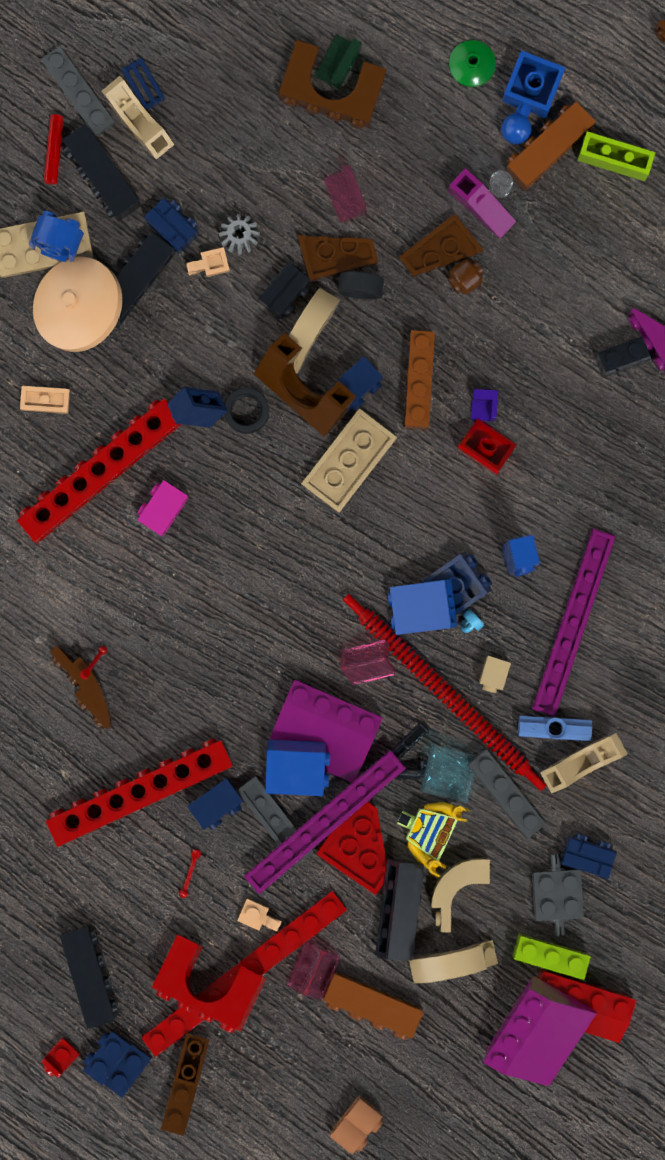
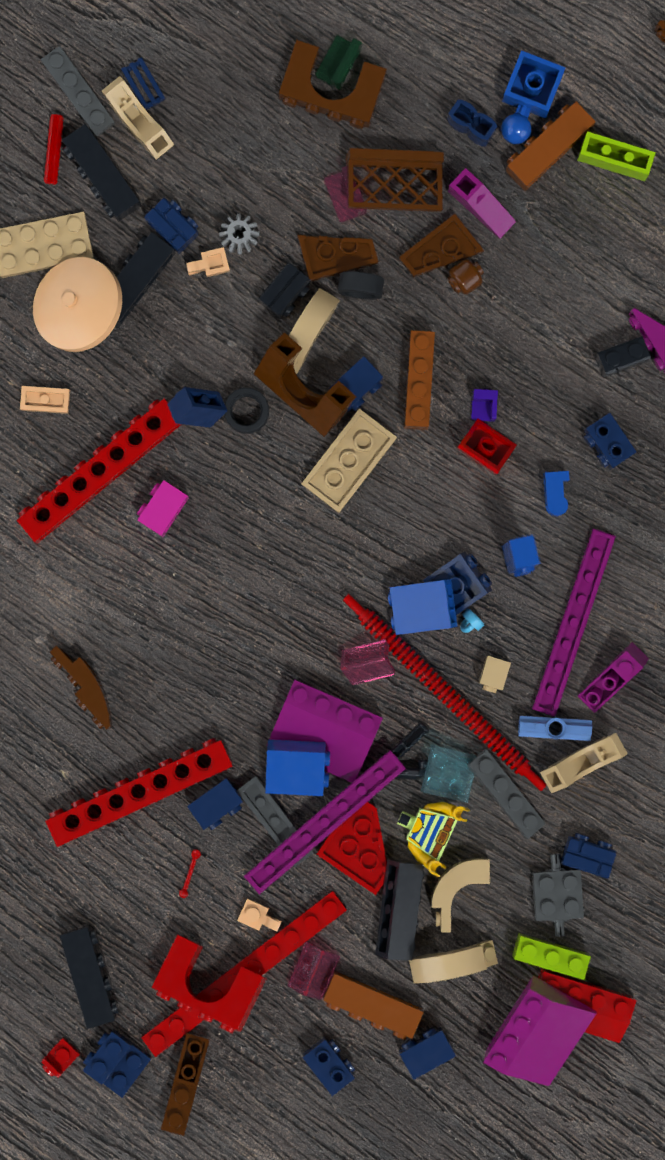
blue brick [28,211,84,262] -> none
red hinge [80,646,108,680] -> none
nougat brick [329,1095,383,1154] -> none
green dish [449,40,496,87] -> none
clear wheel [488,170,513,198] -> none
none -> dark blue brick [302,1036,356,1096]
none -> reddish brown fence [346,148,444,212]
none -> dark blue brick [399,1027,456,1080]
none -> dark blue brick [447,100,497,147]
none -> blue leg [543,471,570,517]
none -> magenta slope [578,642,649,713]
none -> dark blue brick [583,413,636,470]

